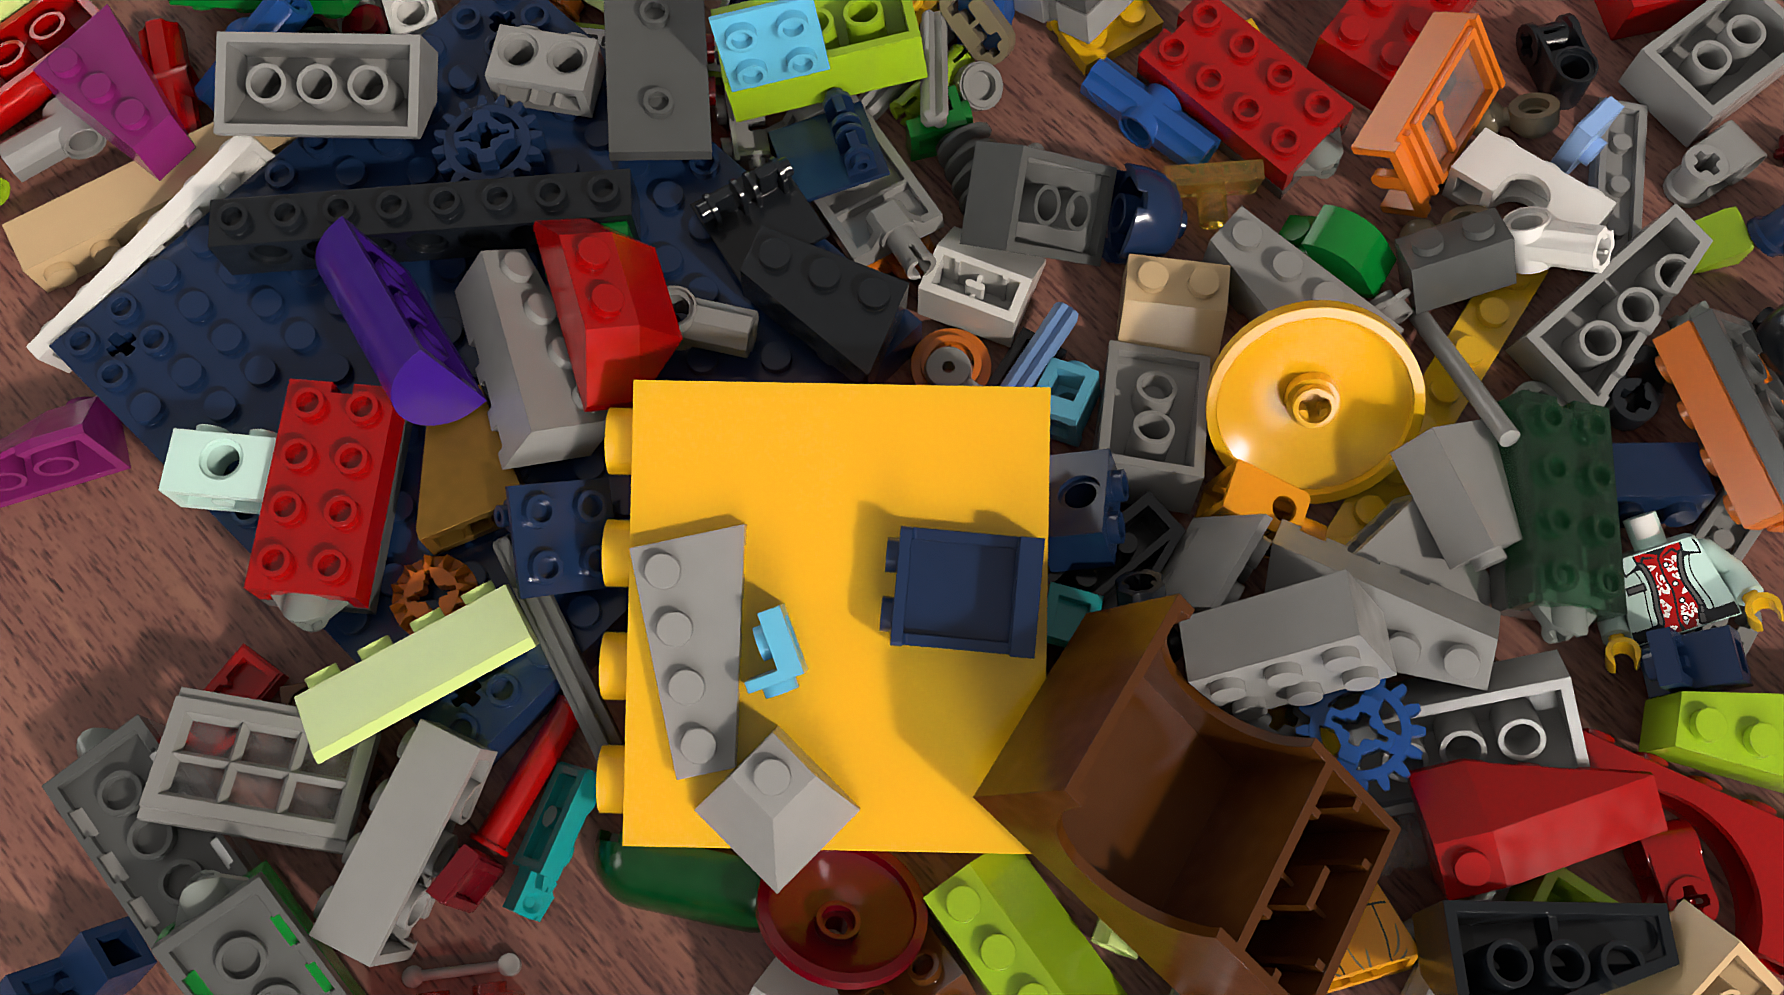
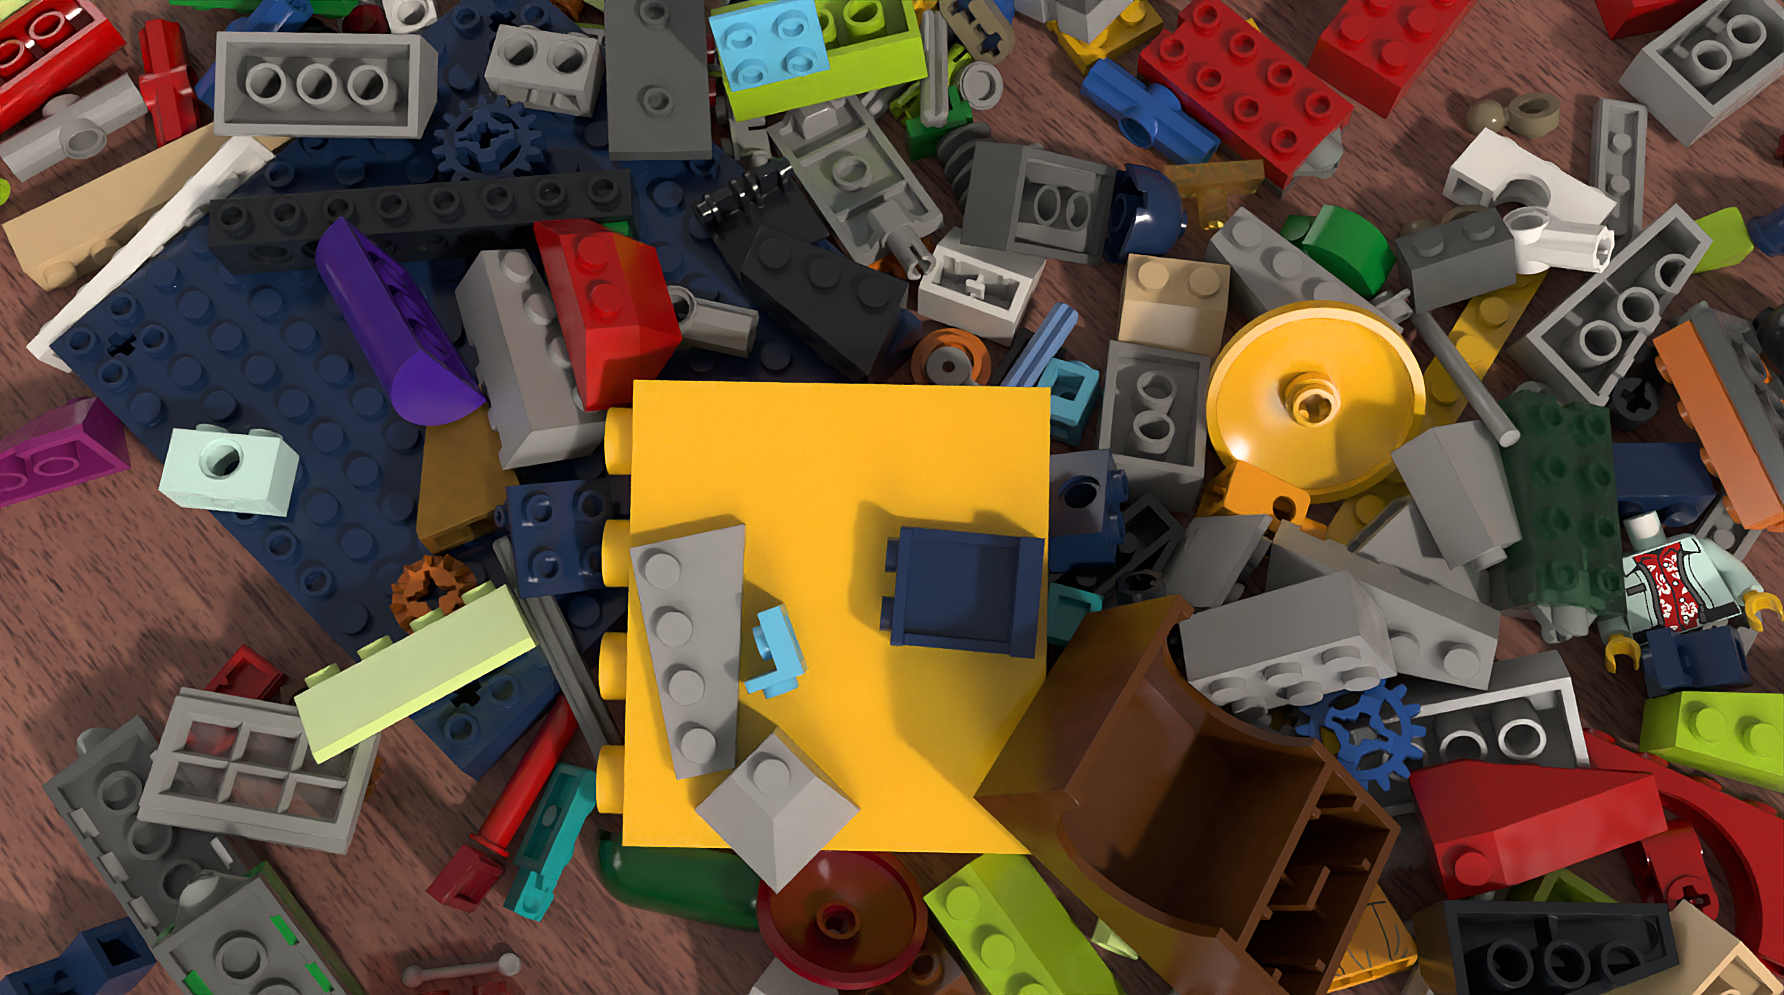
magenta wedge [33,4,196,181] -> none
red piece [244,378,413,633] -> none
light grey wedge [309,719,498,967] -> none
dark blue hinge [768,88,890,202] -> none
orange door [1351,12,1506,218] -> none
black piece [1516,13,1599,110] -> none
light blue plate [1550,96,1624,175] -> none
light grey piece [1663,120,1767,208] -> none

